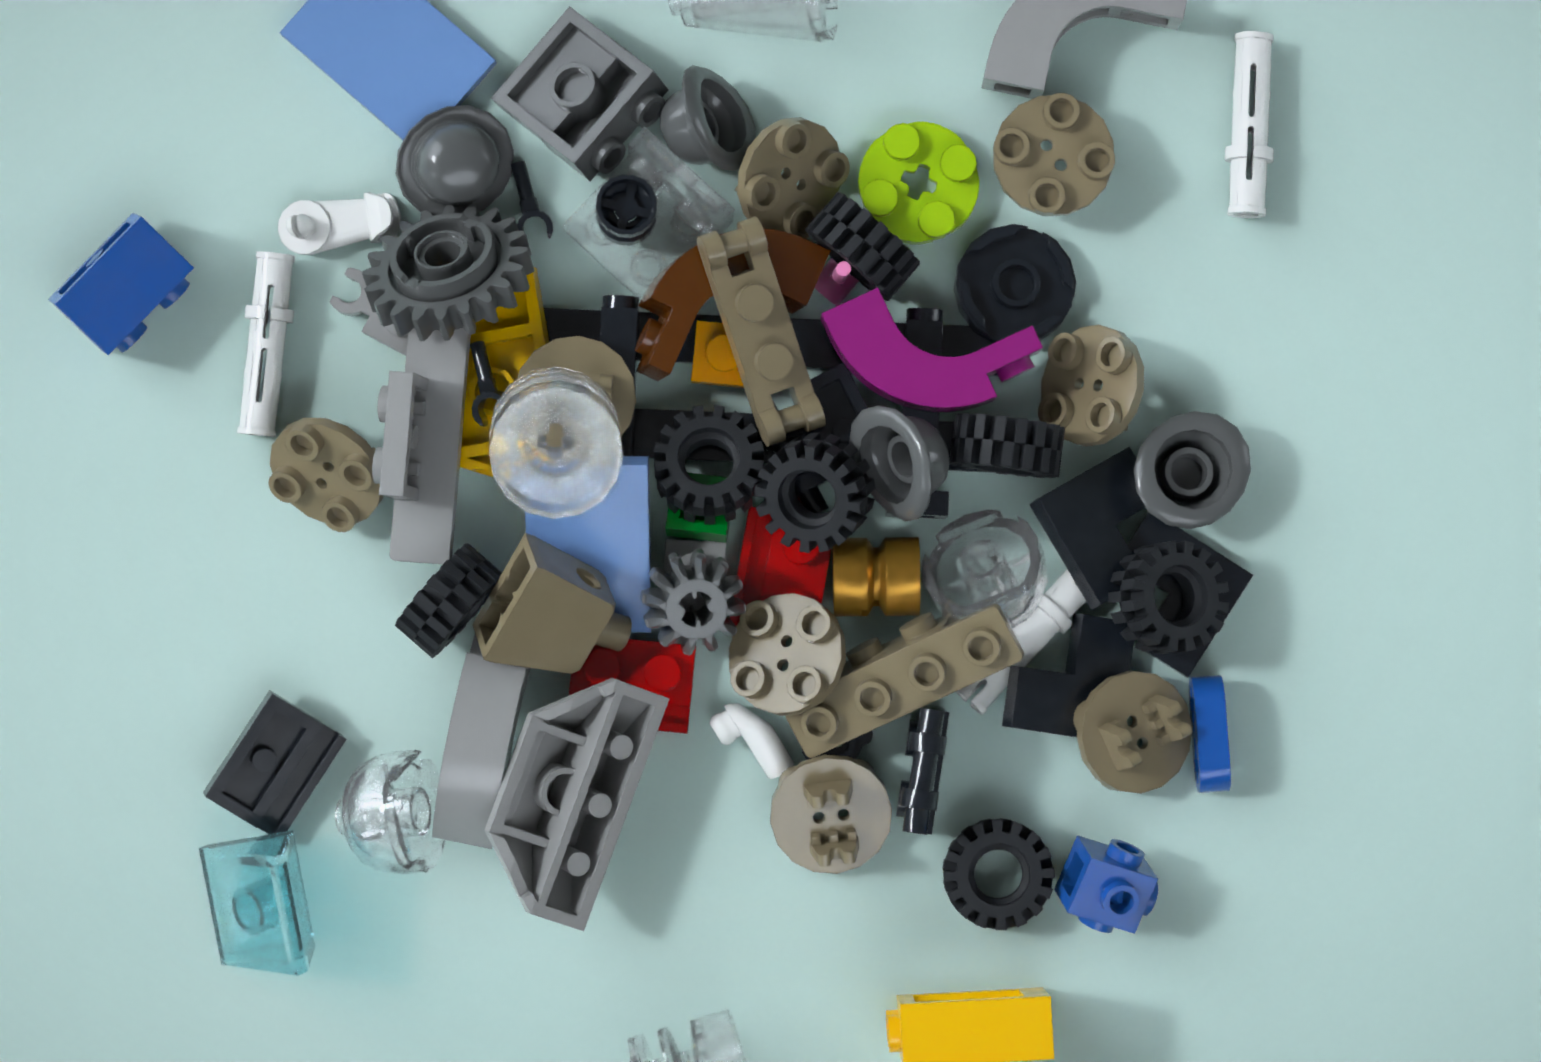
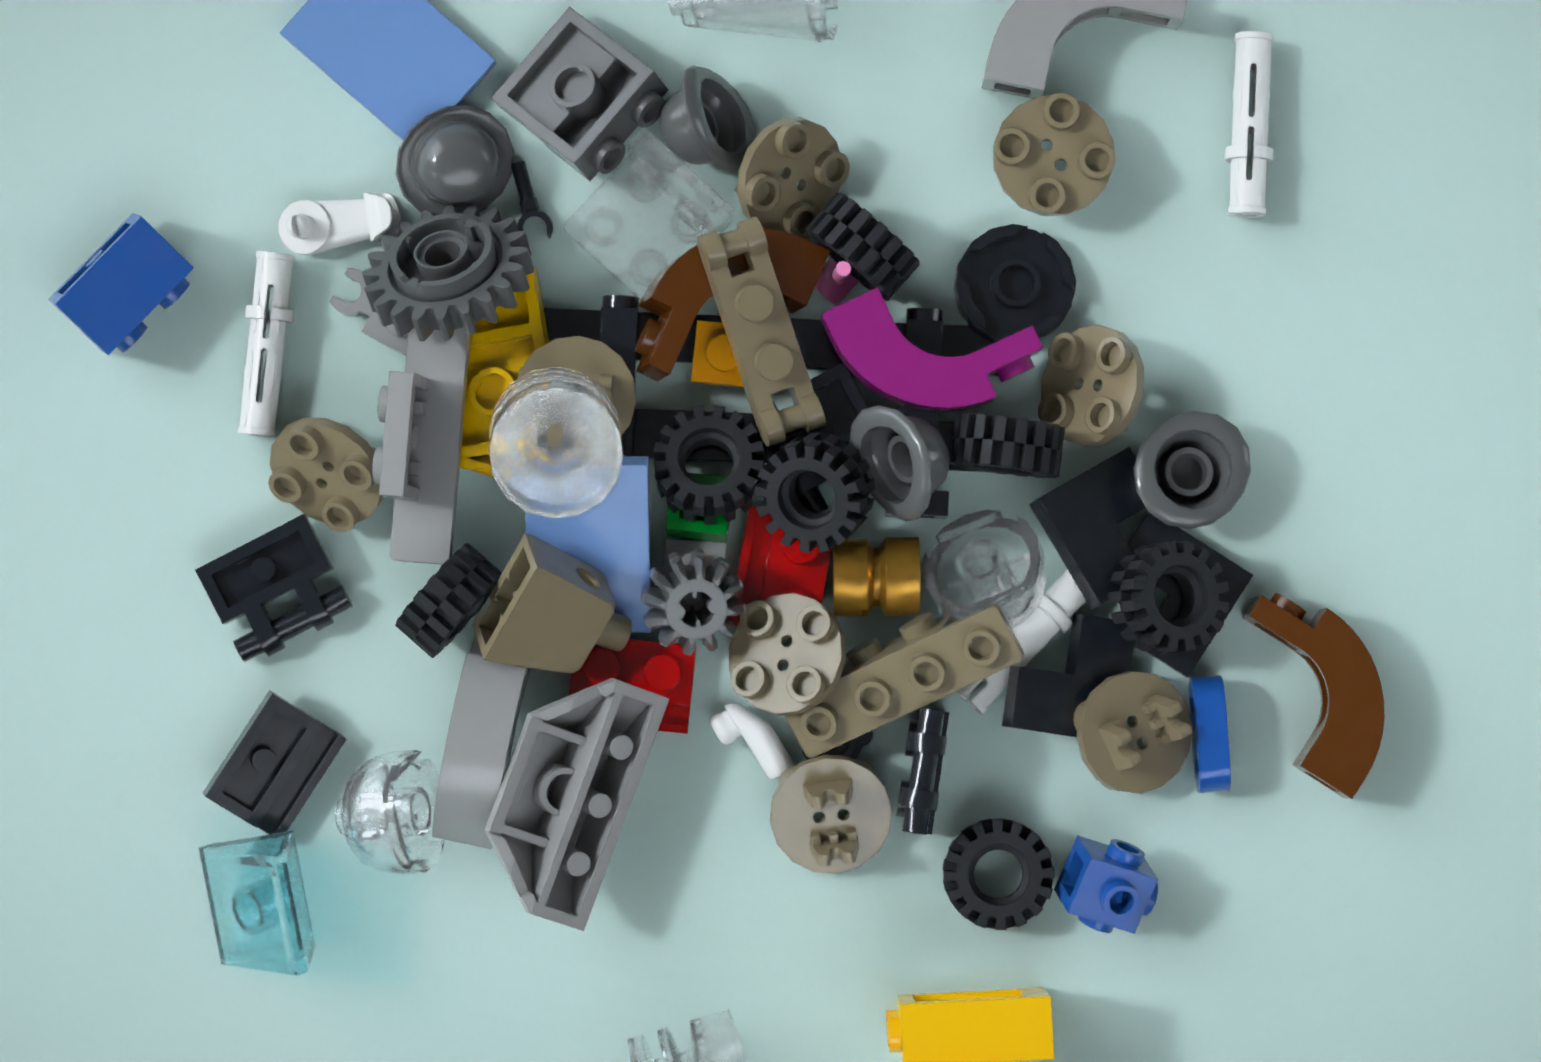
black hand [470,341,513,427] -> none
black wheel [596,174,657,246] -> none
lime plate [858,121,980,245] -> none
none -> black plate [195,514,353,662]
none -> reddish brown arch [1242,593,1385,799]

